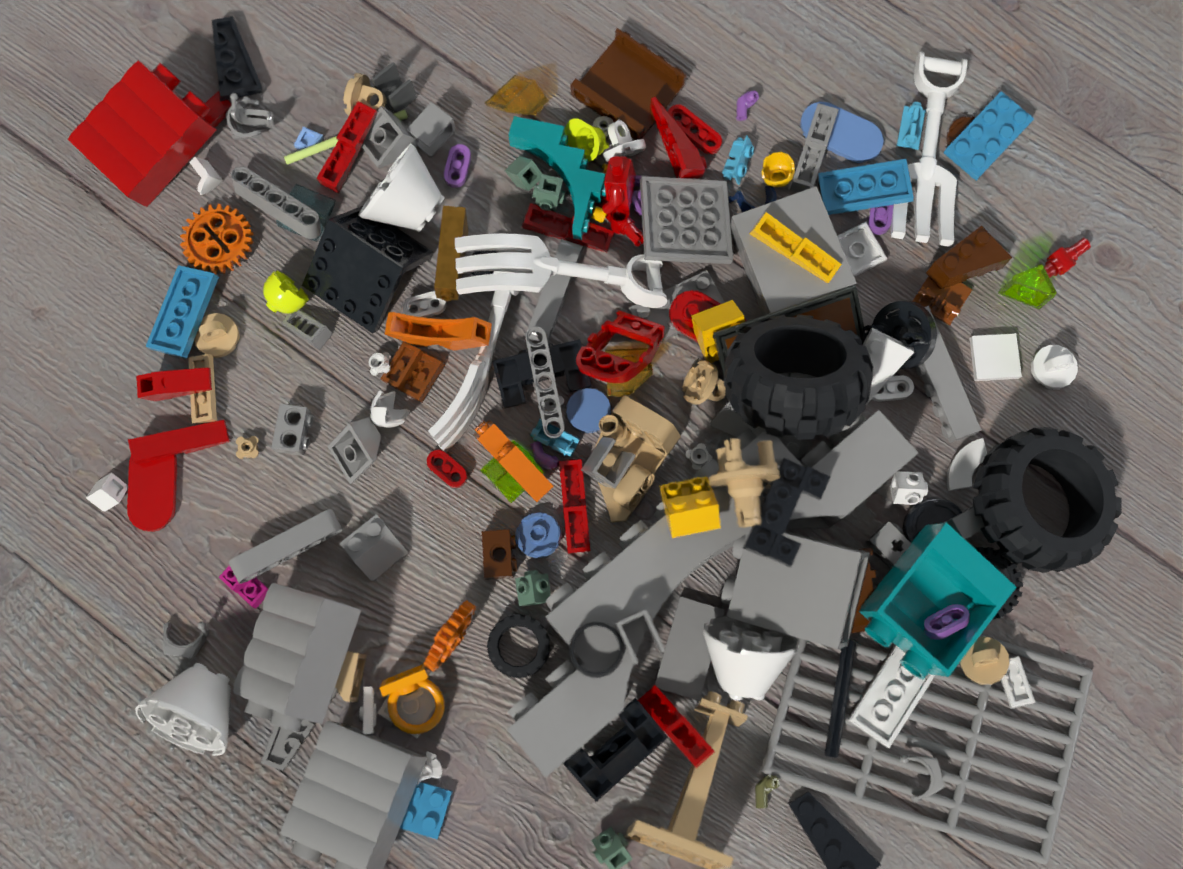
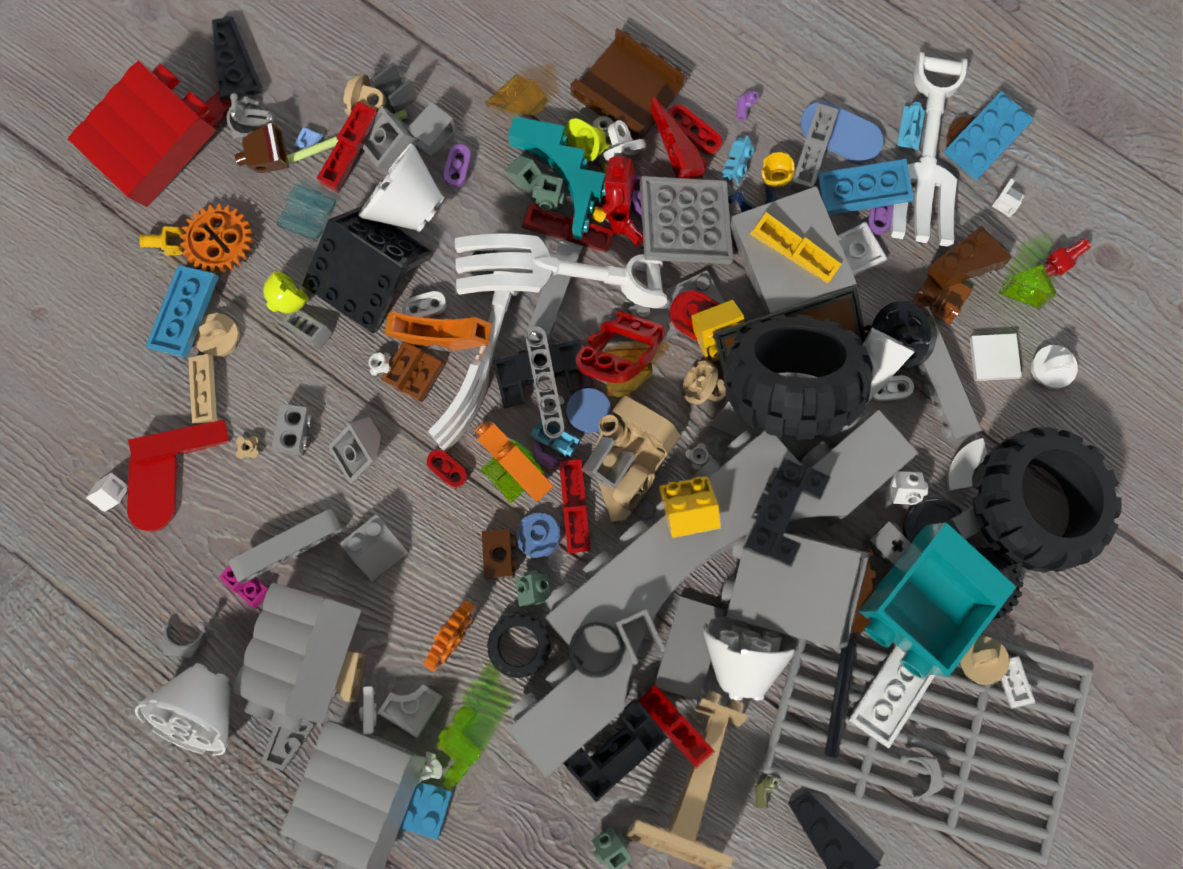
red slope [136,367,212,402] -> none
white tile [189,157,223,196] -> none
light grey beam [231,166,321,239] -> none
white piece [370,390,410,428] -> none
light orange tile [379,663,445,734] -> none
pearl gold slope [434,206,469,301] -> none
tan piece [709,439,780,527] -> none
medium lavender plate [924,604,969,640] -> none
none -> yellow piece [140,226,183,256]
none -> reddish brown torso [235,122,289,173]
none -> clear neon green bracket [437,706,486,790]
none -> white panel [992,178,1024,217]

